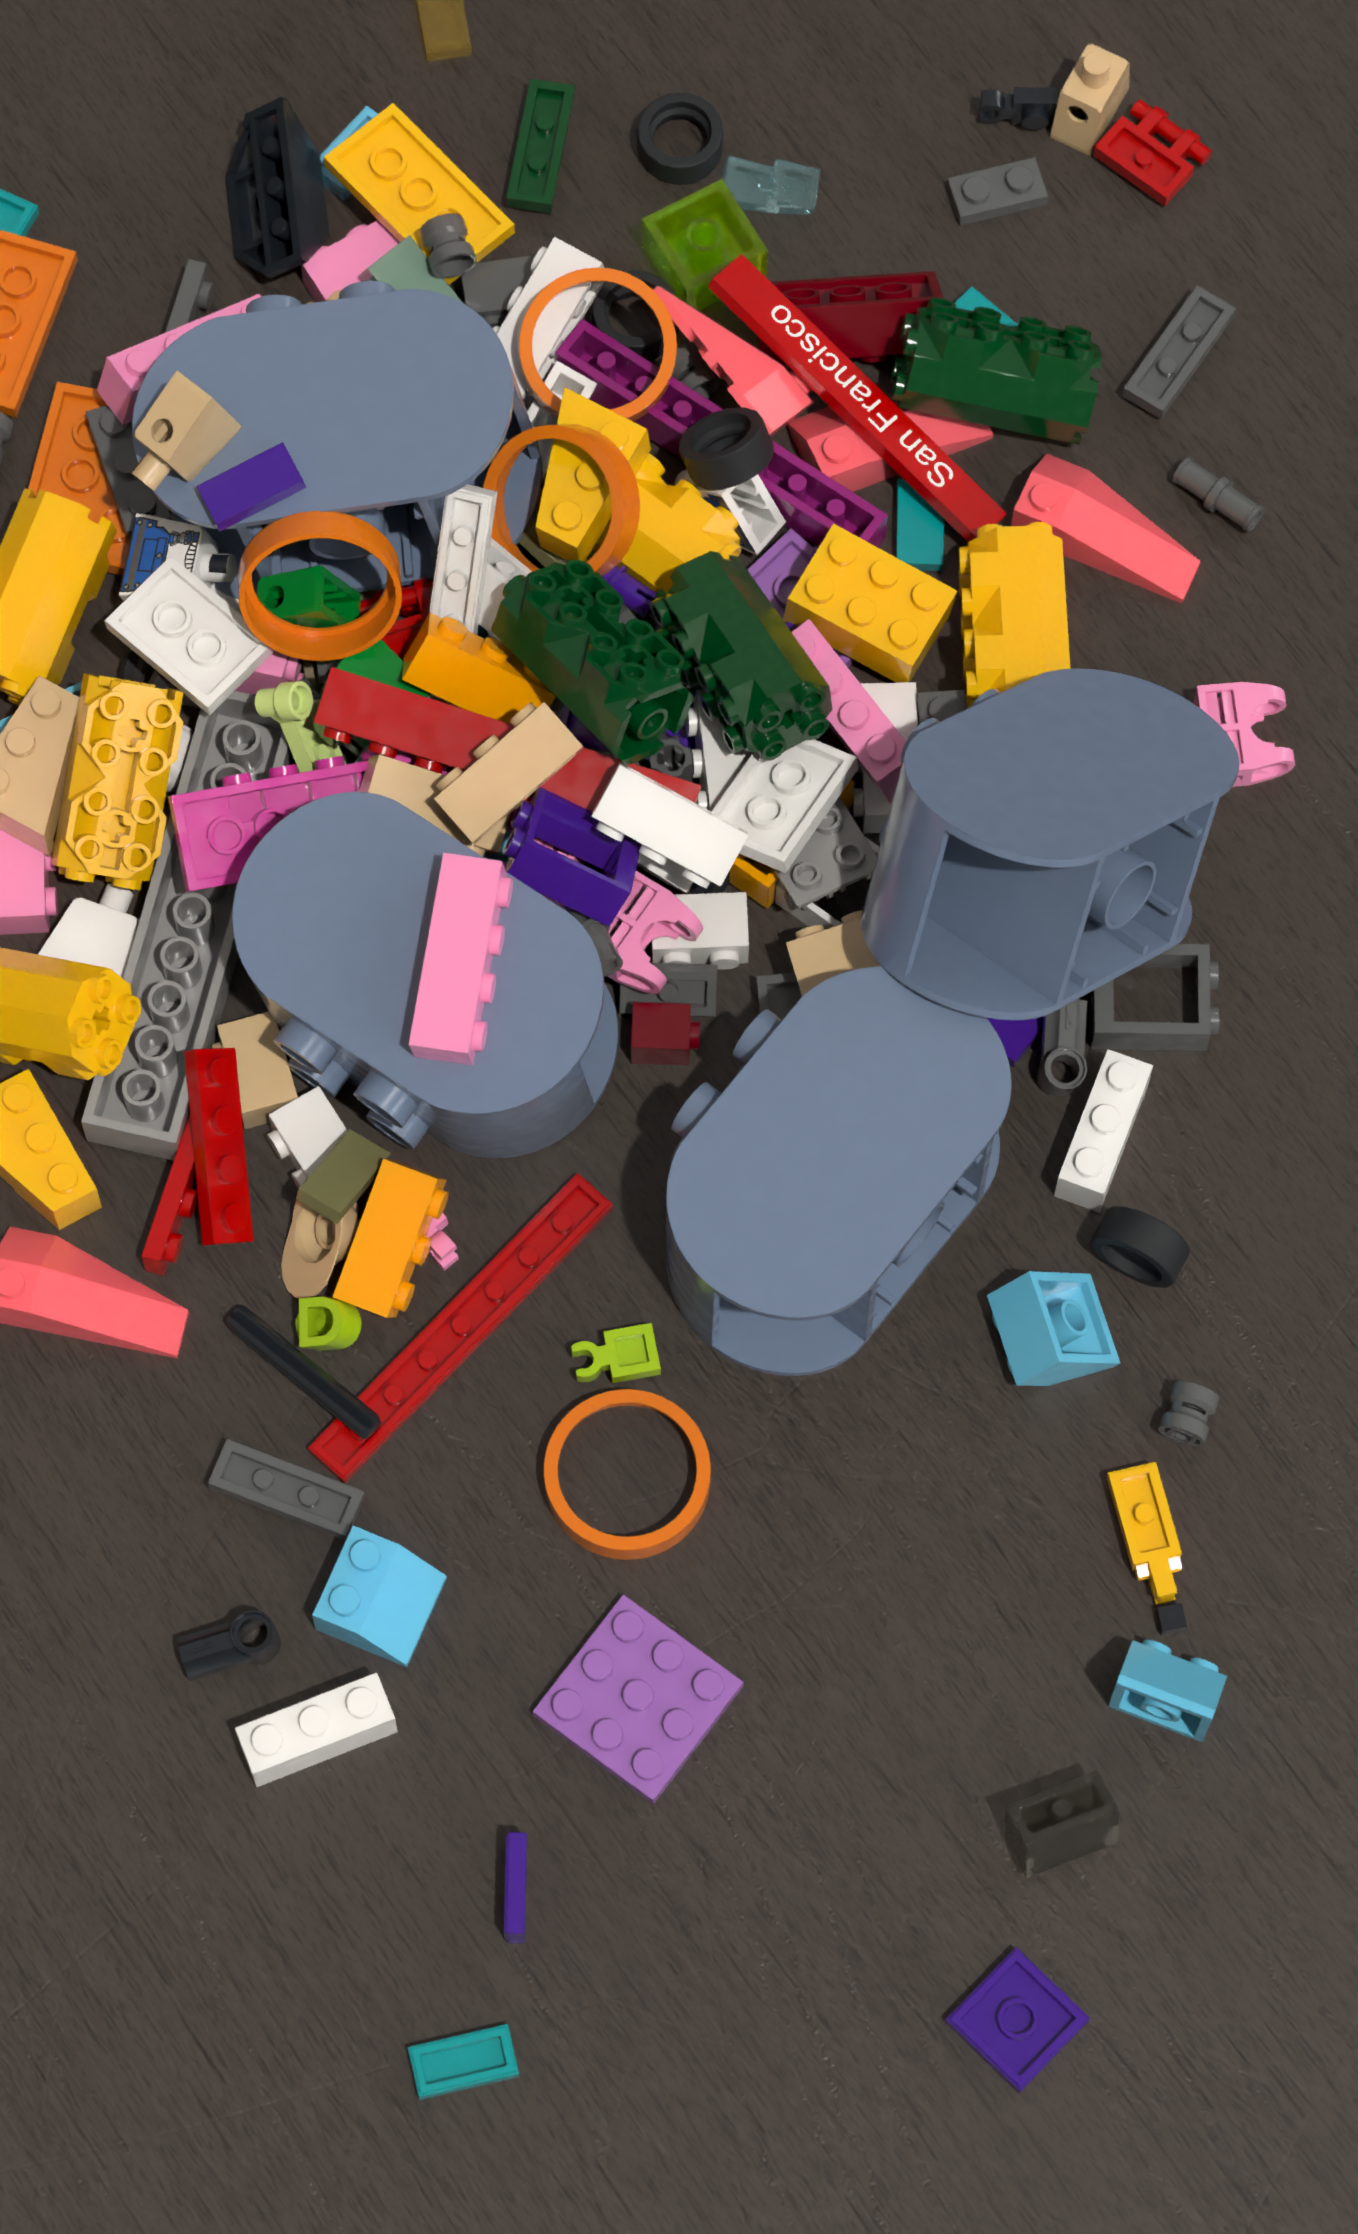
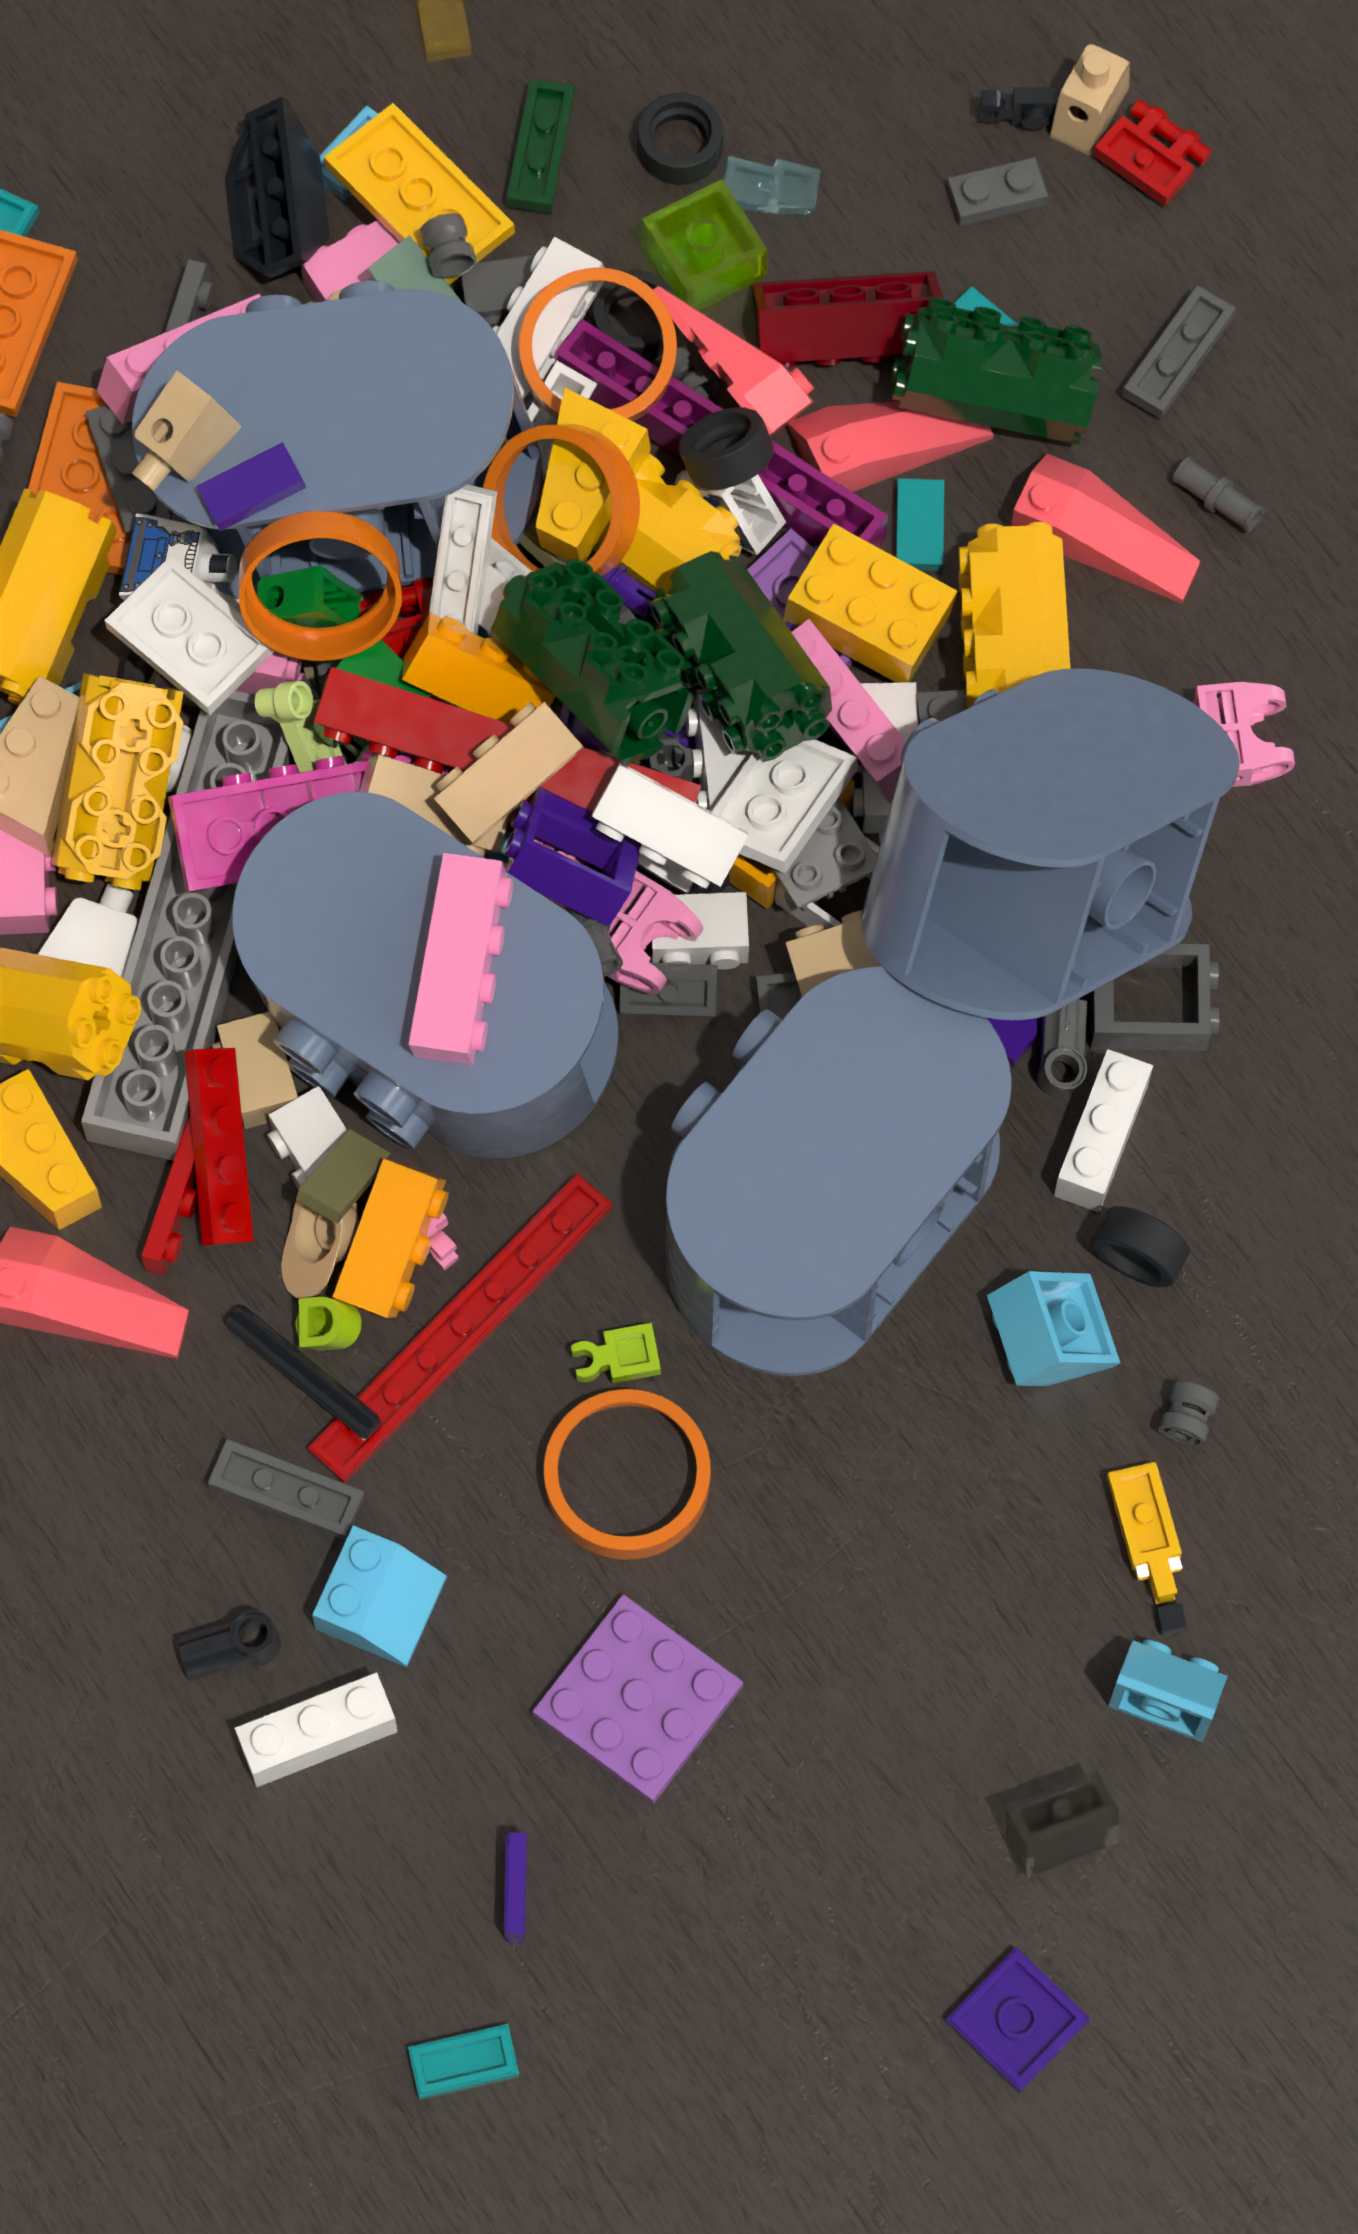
dark red brick [631,1002,700,1066] -> none
red tile [707,254,1007,542] -> none

